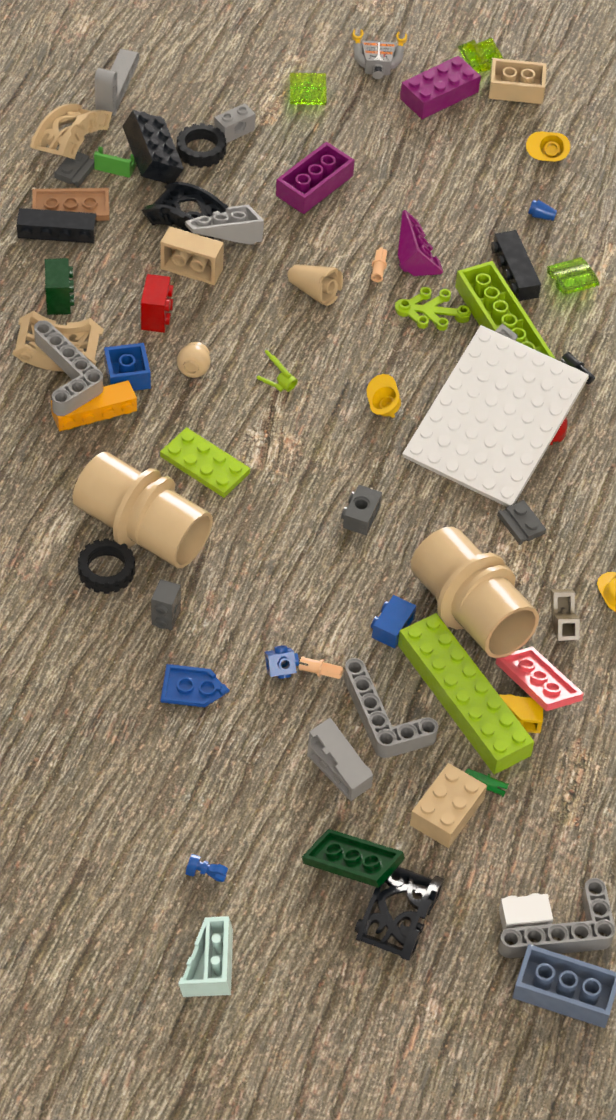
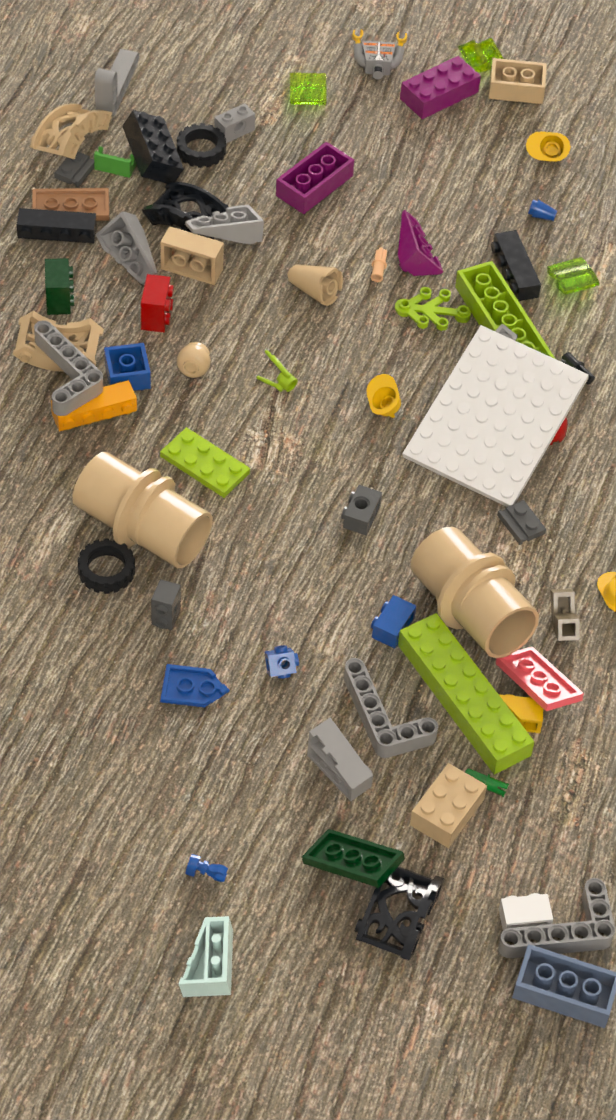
light nougat axle [299,656,343,679] -> none
none -> light grey wedge [96,211,158,285]

